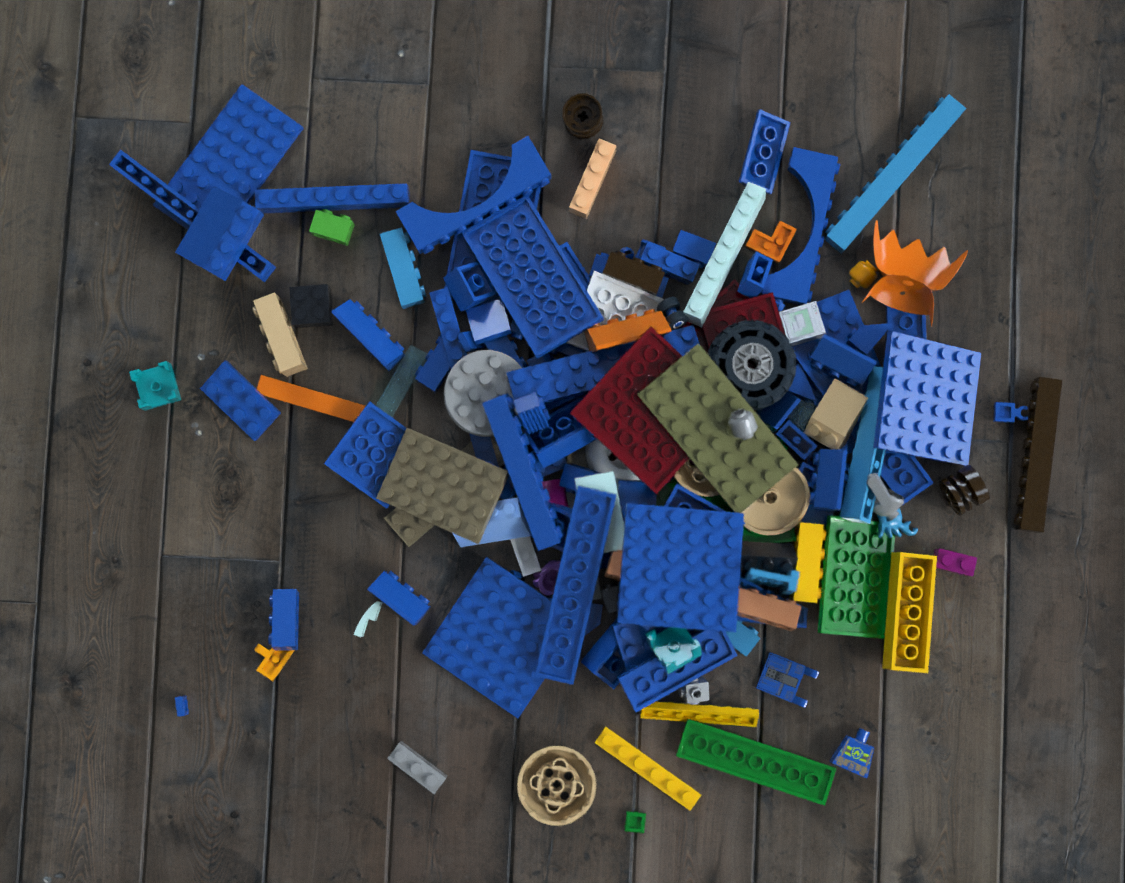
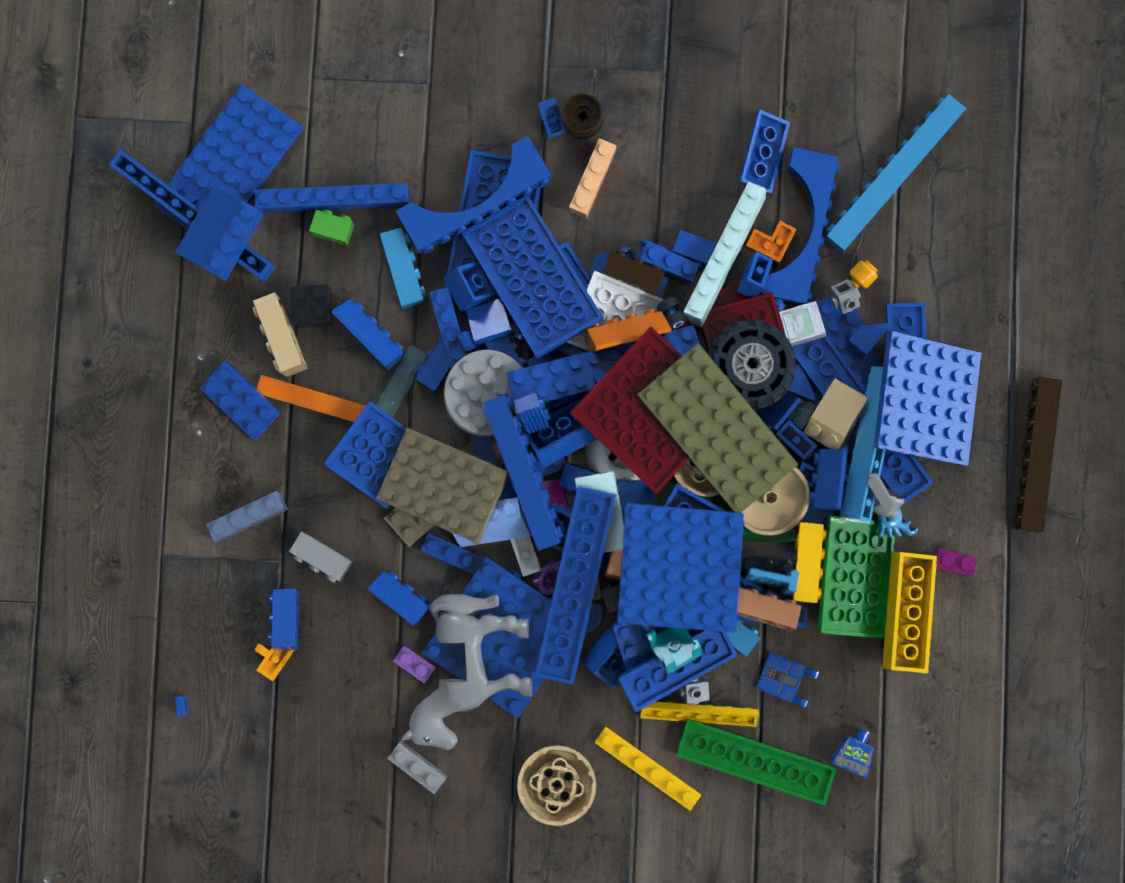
teal panel [129,361,181,411] -> none
light aqua slope [354,601,382,637] -> none
green tile [625,811,646,833] -> none
light grey head [728,409,757,440] -> none
blue slope [808,334,877,388] -> none
orange piece [862,220,968,327] -> none
dark brown wheel [939,465,990,516] -> none
blue plate [994,402,1028,423] -> none
none -> sand blue brick [206,491,288,542]
none -> light grey brick [289,532,353,583]
none -> medium lavender plate [393,645,436,684]
none -> light grey animal [401,594,532,750]
none -> blue plate [421,533,485,574]
none -> blue slope [537,97,566,139]
none -> light grey brick [831,279,861,314]

